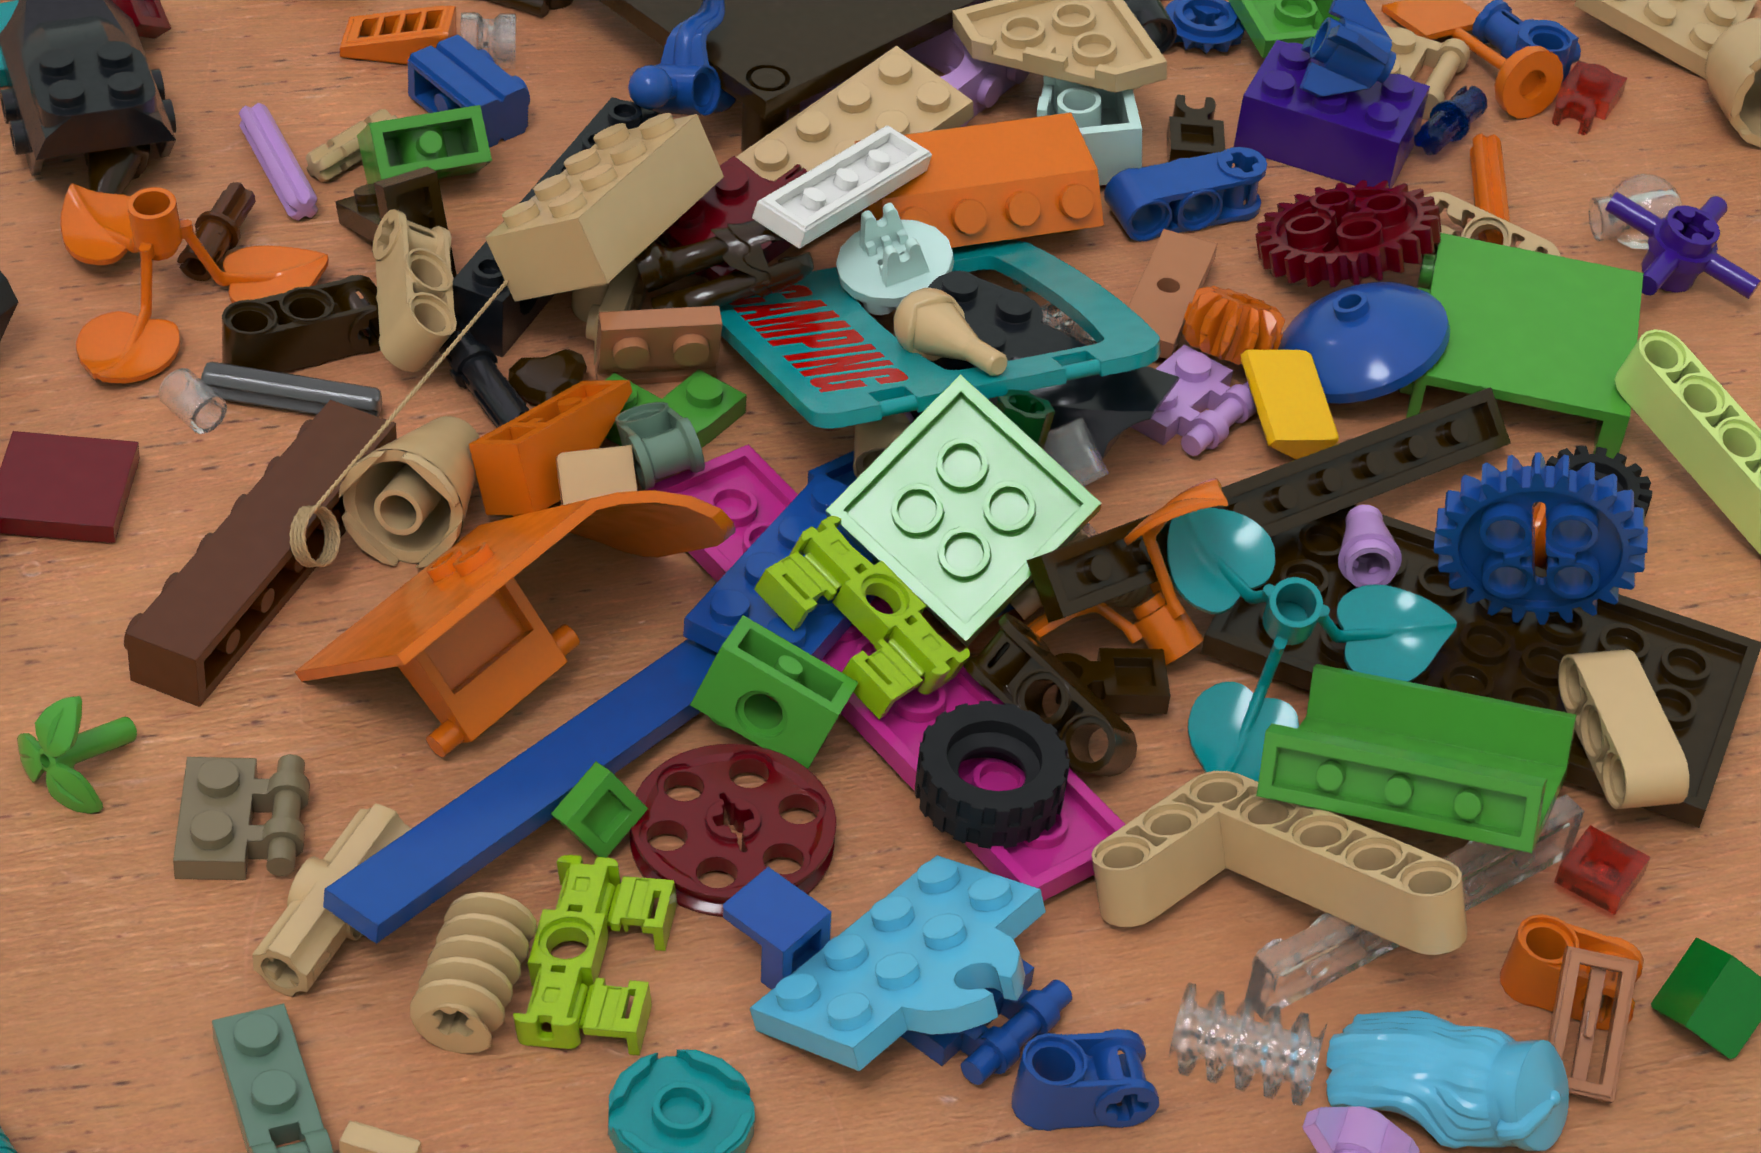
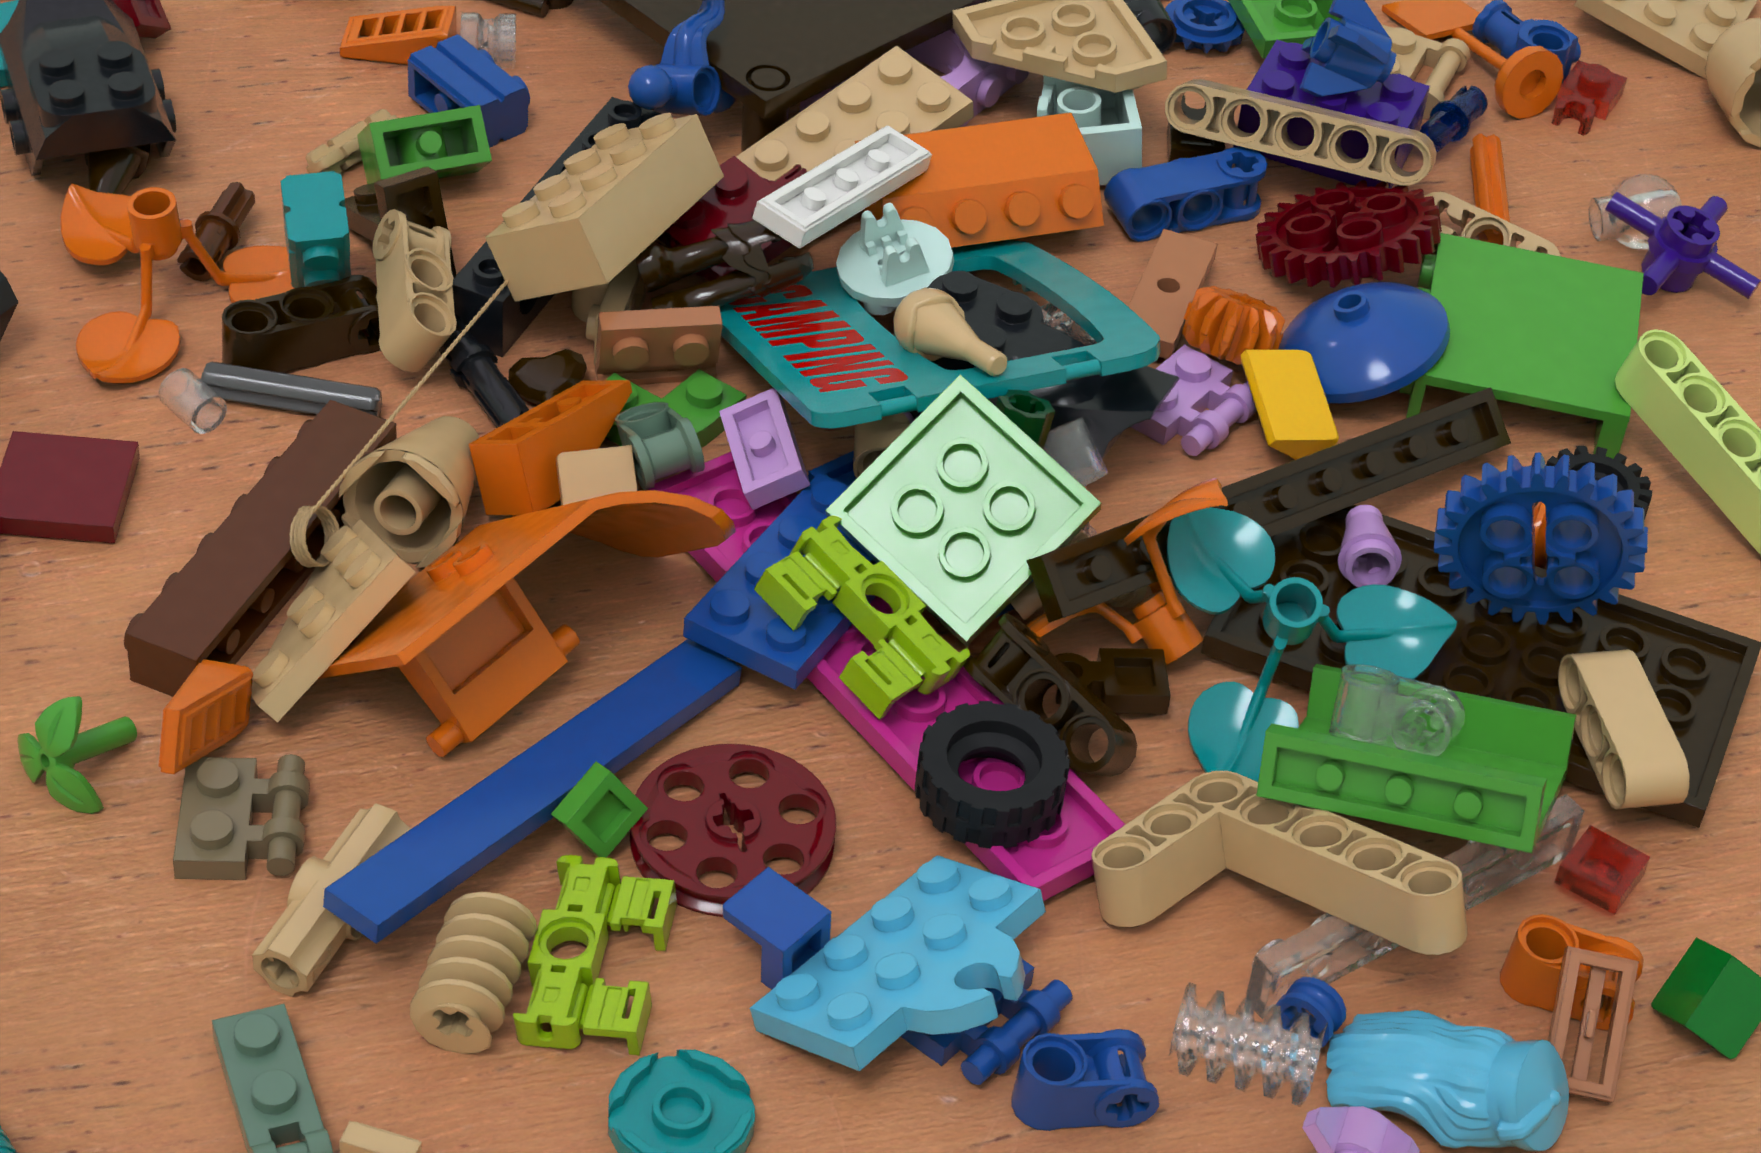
lavender axle [239,103,318,221] -> none
bright green brick [690,615,859,769] -> none
none -> orange slope [159,659,253,774]
none -> tan plate [251,519,416,723]
none -> teal brick [280,171,351,288]
none -> lavender plate [719,388,810,510]
none -> tan beam [1165,79,1436,186]
none -> blue bush [1273,977,1346,1050]
none -> clear piece [1329,664,1465,757]

